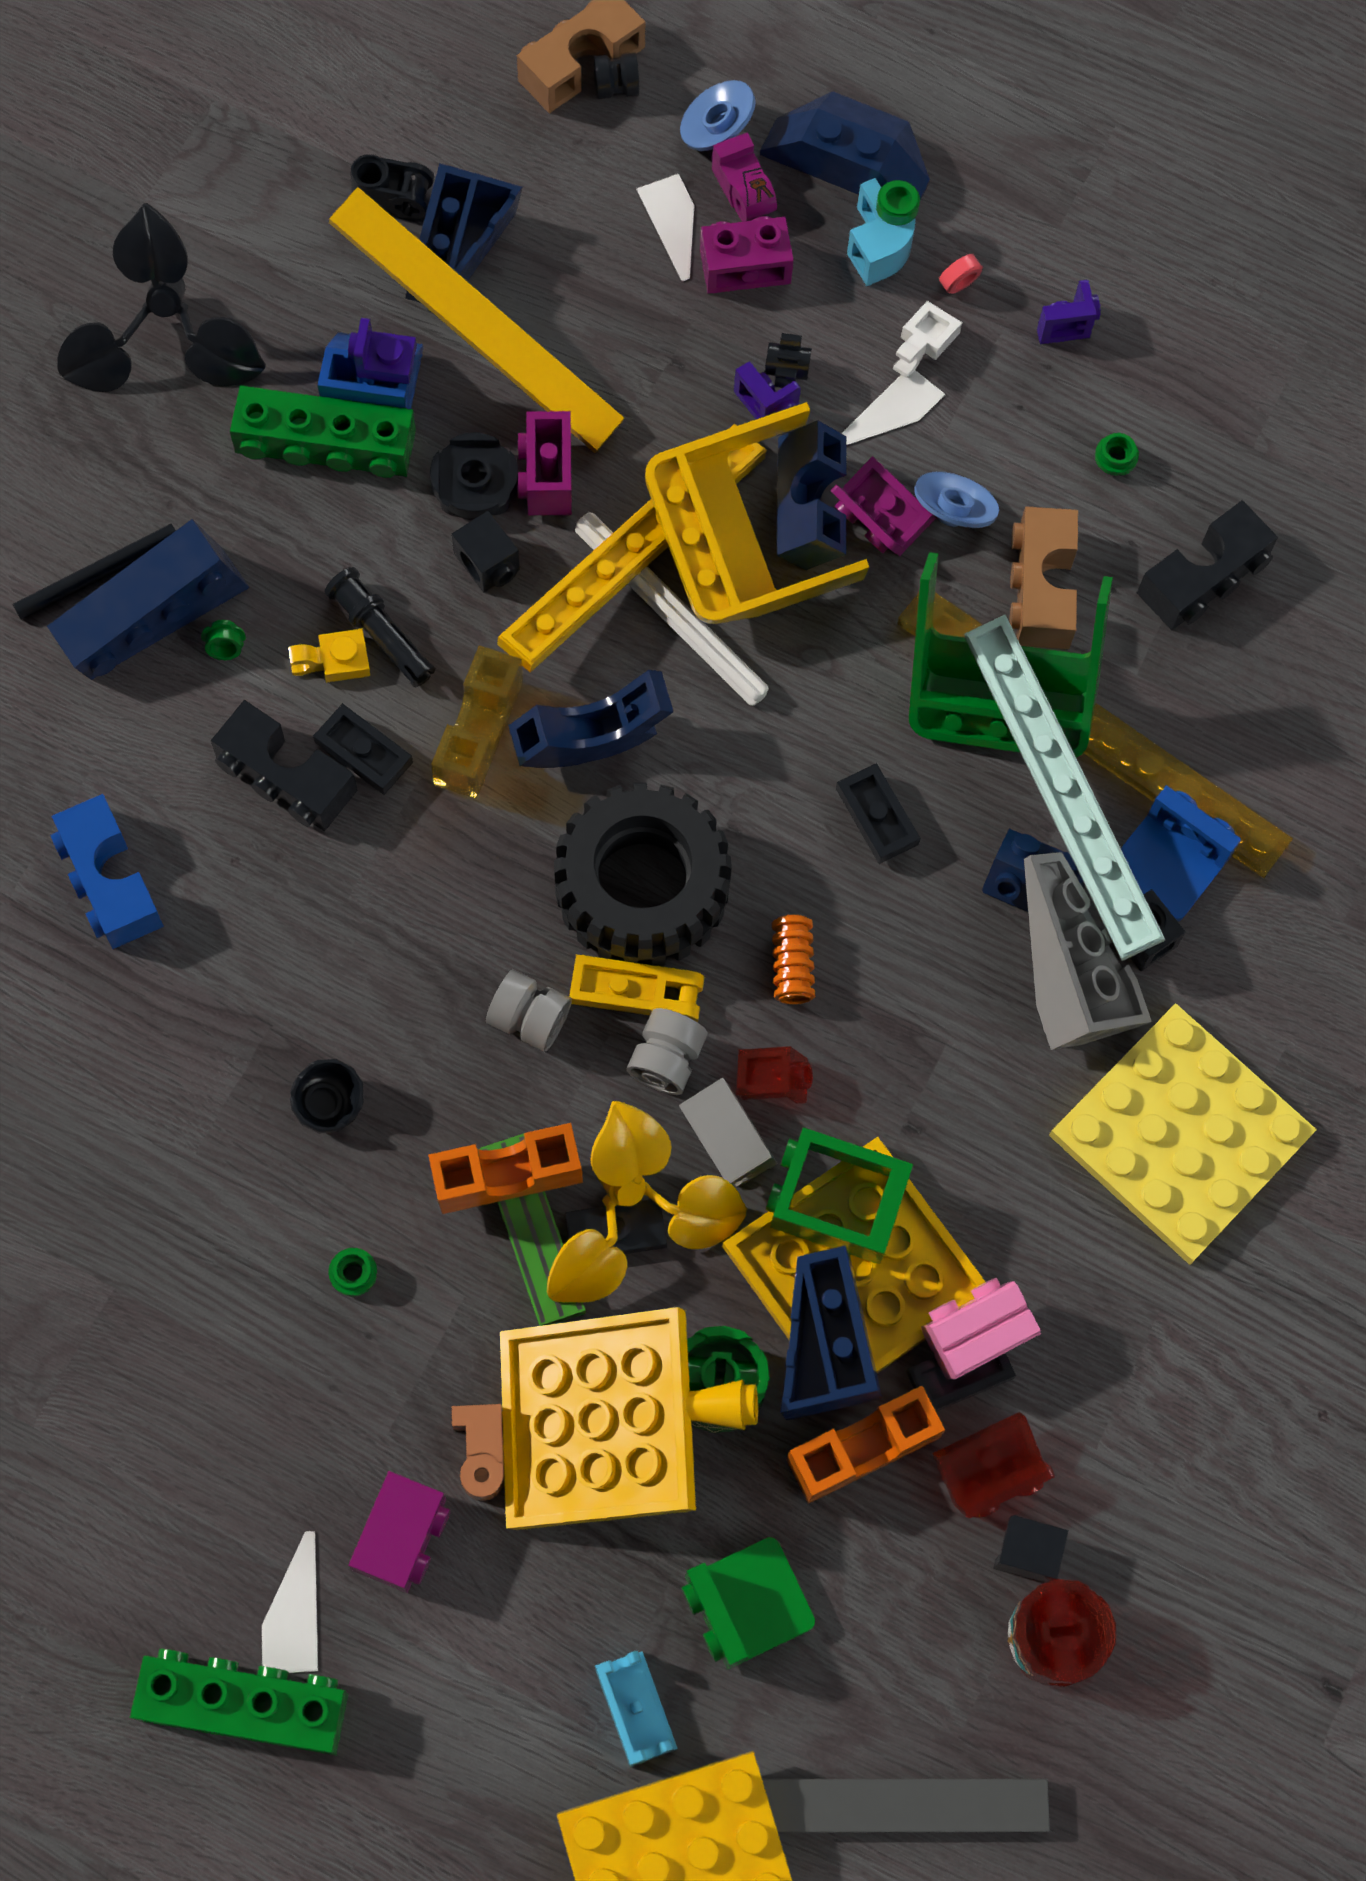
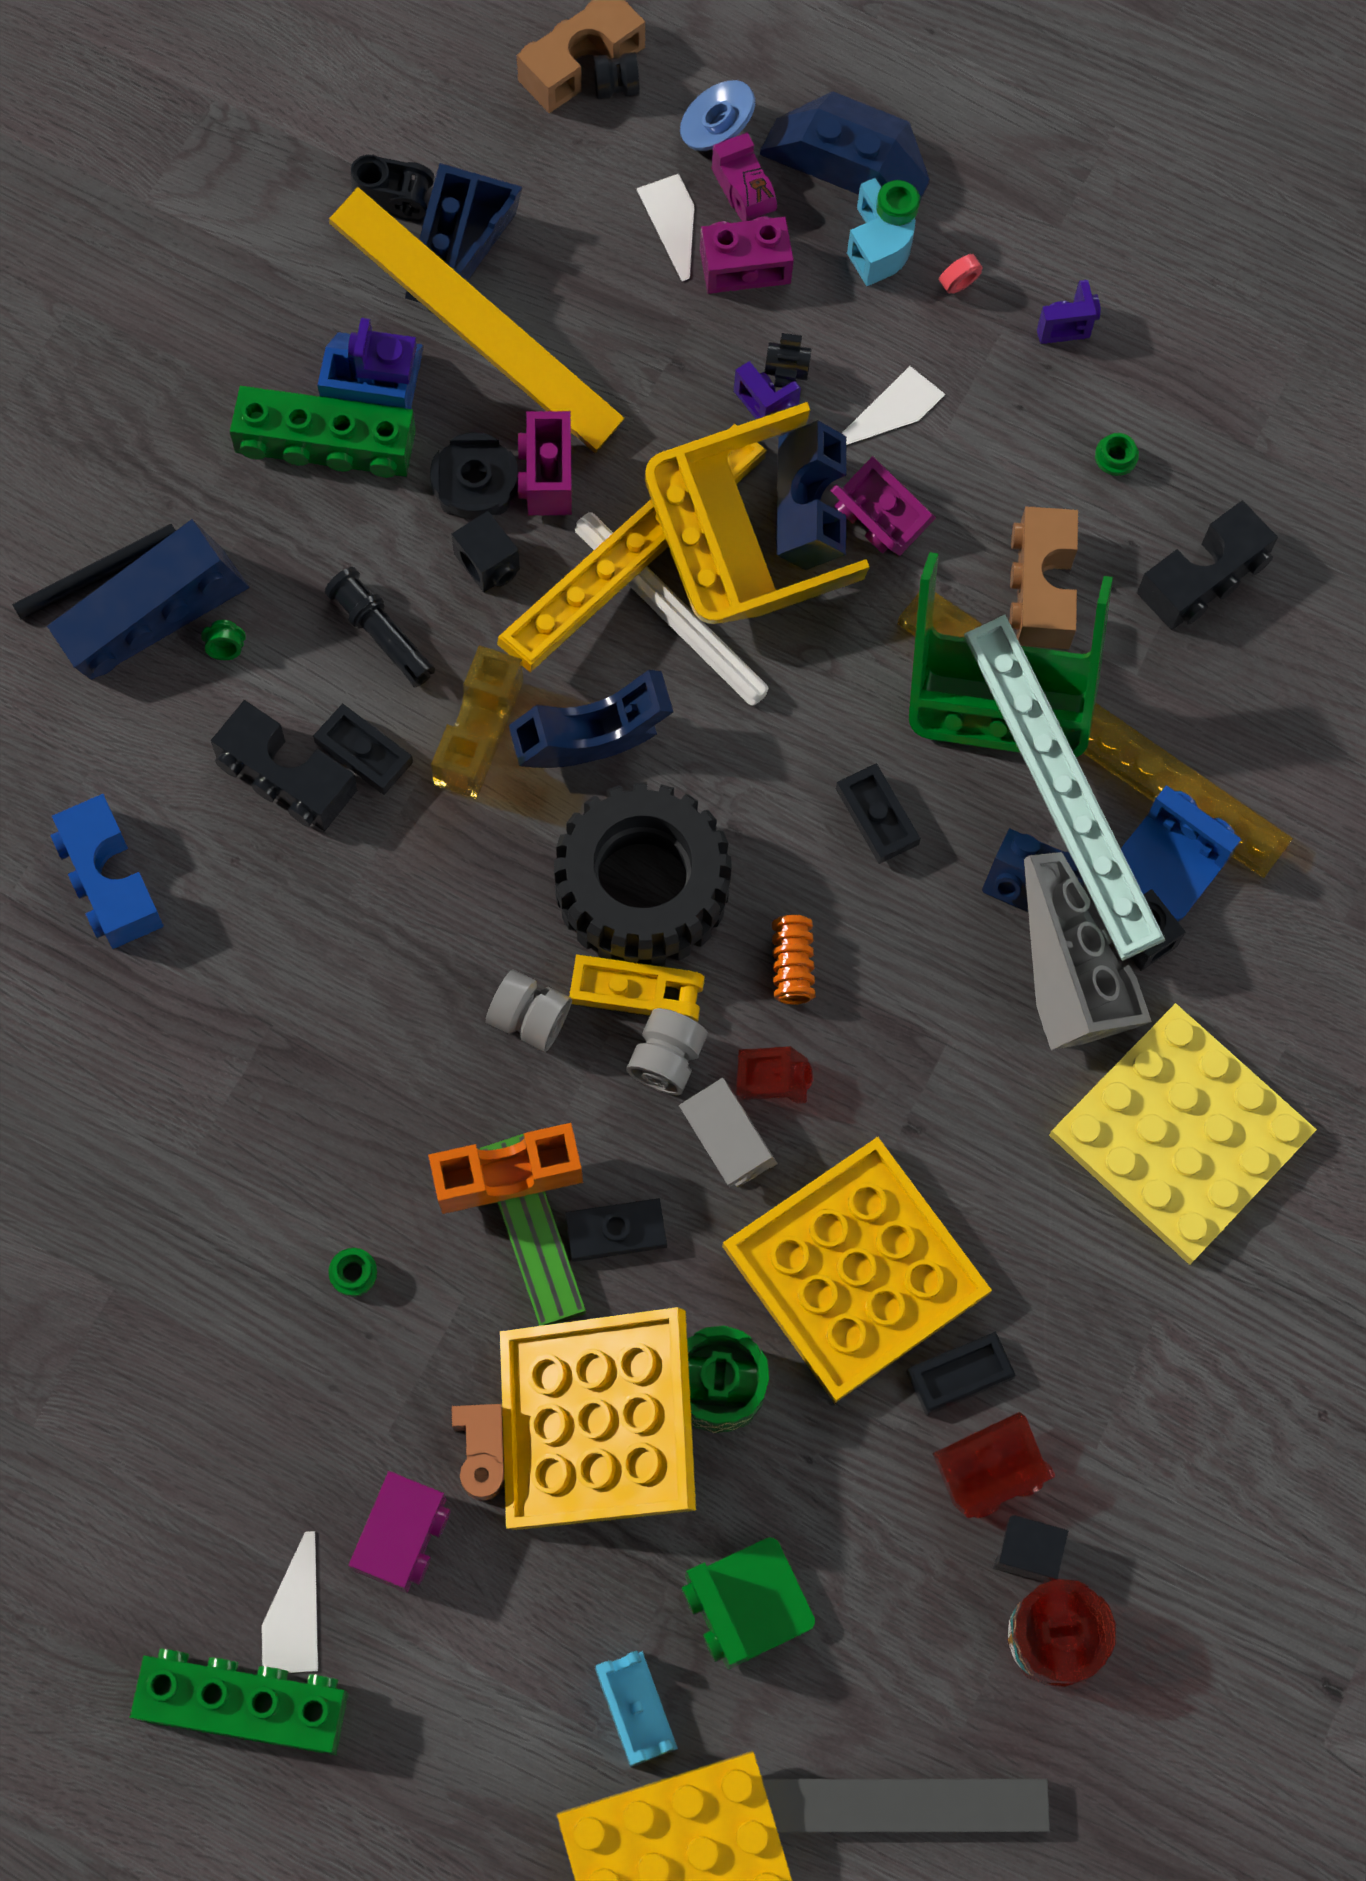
black plant [57,203,266,392] -> none
yellow plate [288,629,370,683] -> none
black hair [290,1059,364,1134] -> none
yellow plant [547,1101,747,1303] -> none
yellow cone [686,1380,758,1430] -> none
green window [765,1127,913,1264] -> none
dark blue wedge [780,1246,882,1420] -> none
orange arch [786,1386,945,1504] -> none
white plate [893,301,962,378] -> none
medium blue dish [914,472,999,528] -> none
bright pink brick [921,1278,1041,1380] -> none

